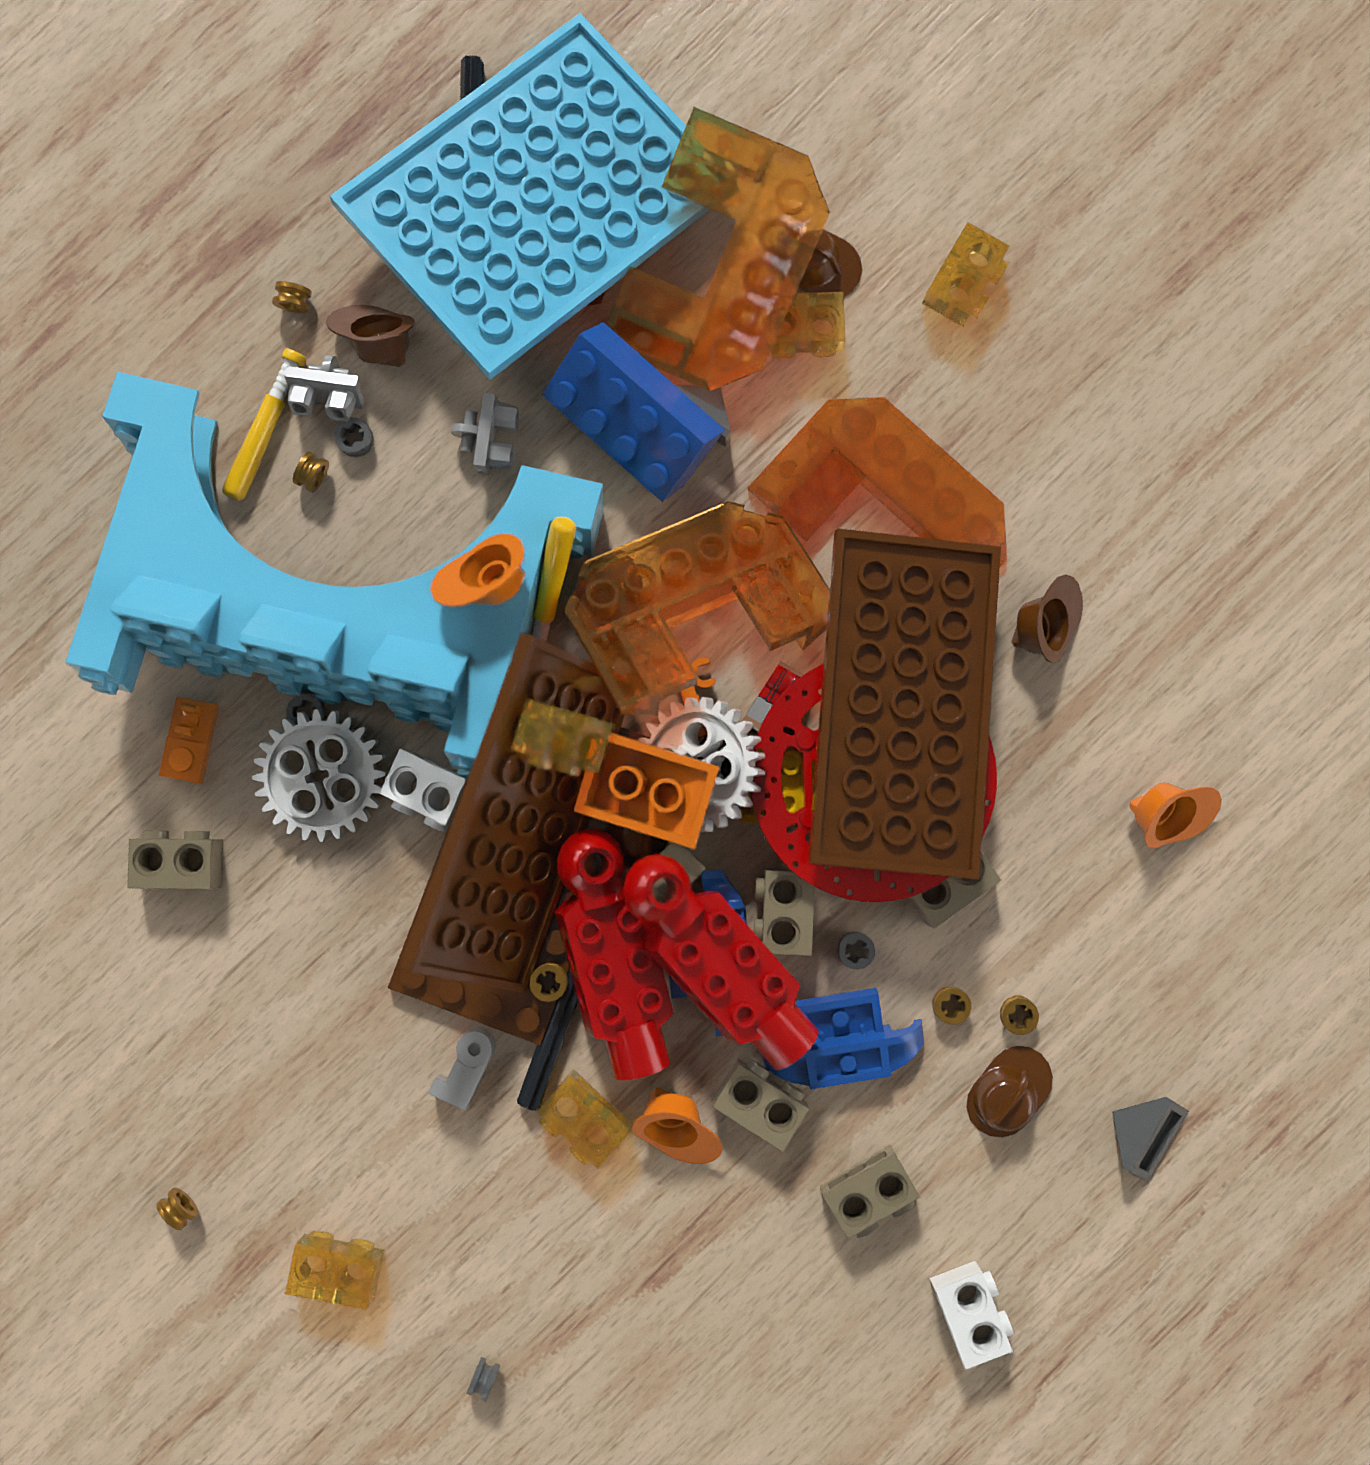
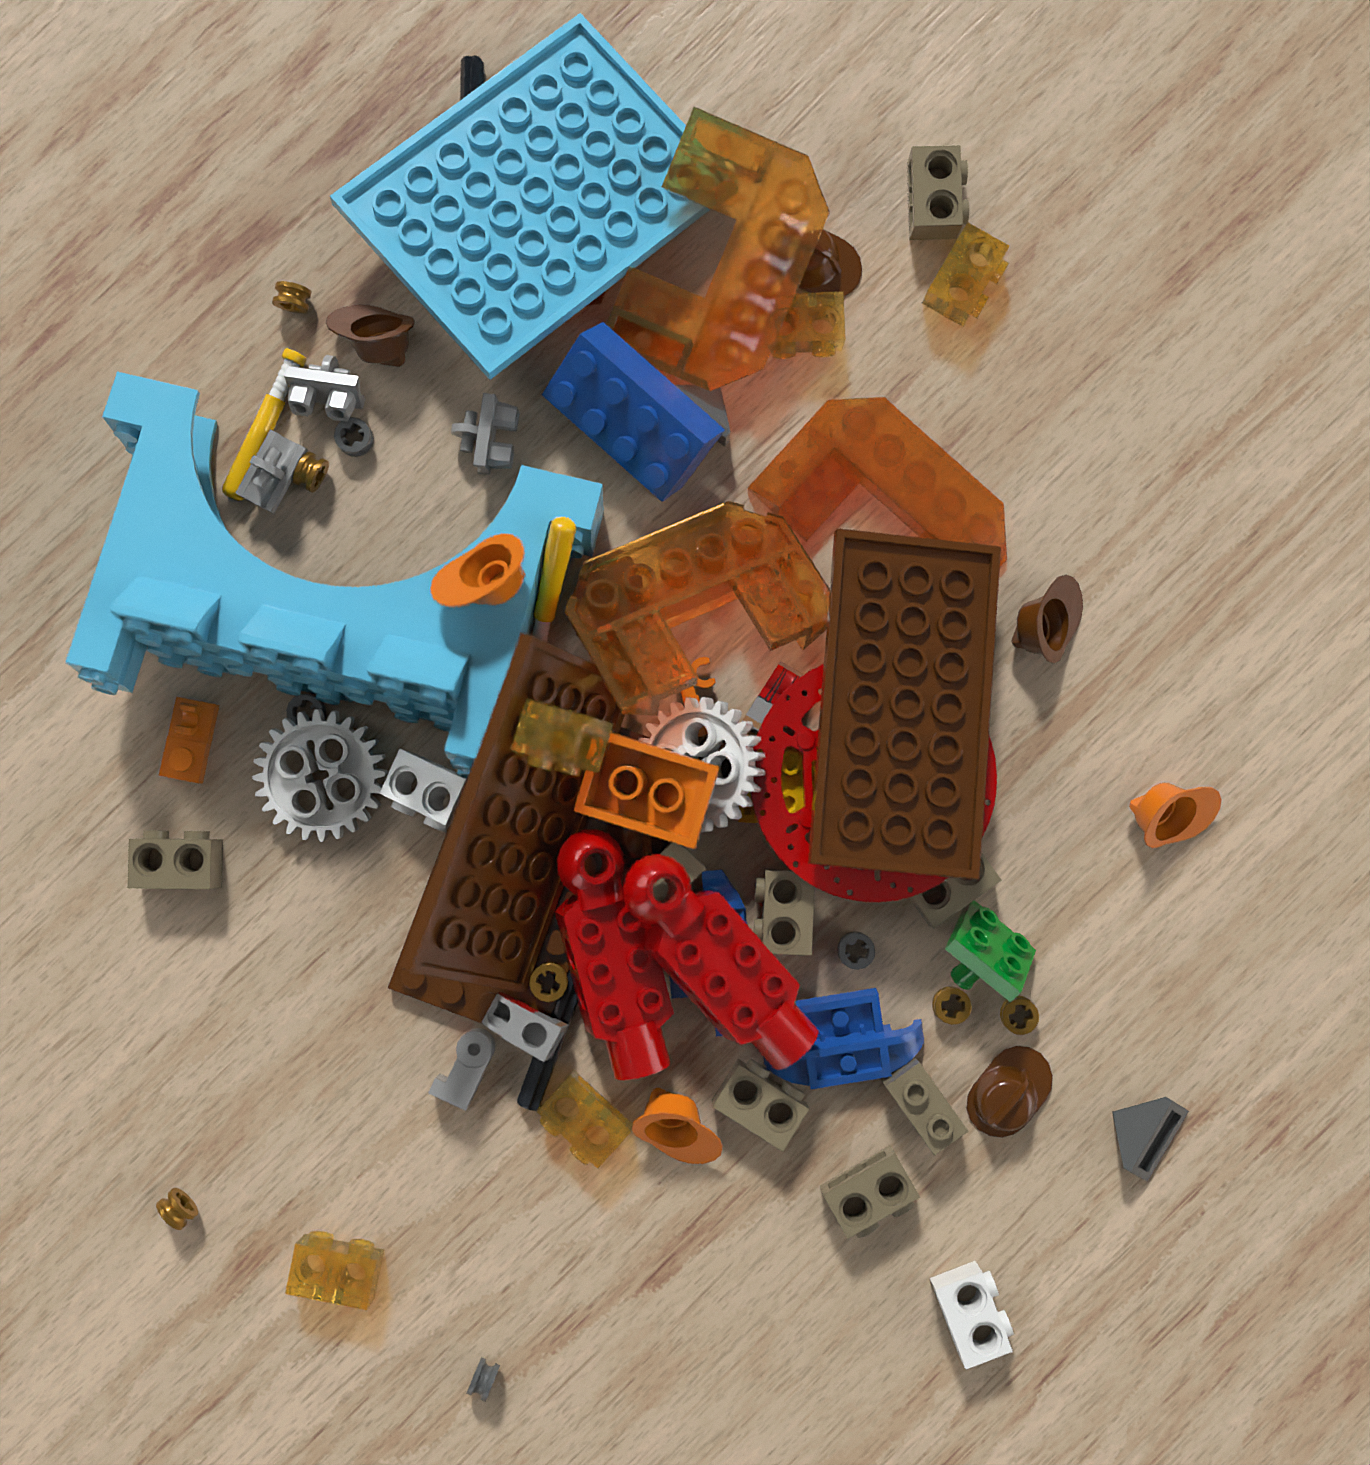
none -> light grey hips [236,429,309,514]
none -> light grey leg [482,992,569,1062]
none -> dark tan brick [880,1057,968,1156]
none -> dark tan brick [907,145,969,240]
none -> green plate [945,900,1036,1002]

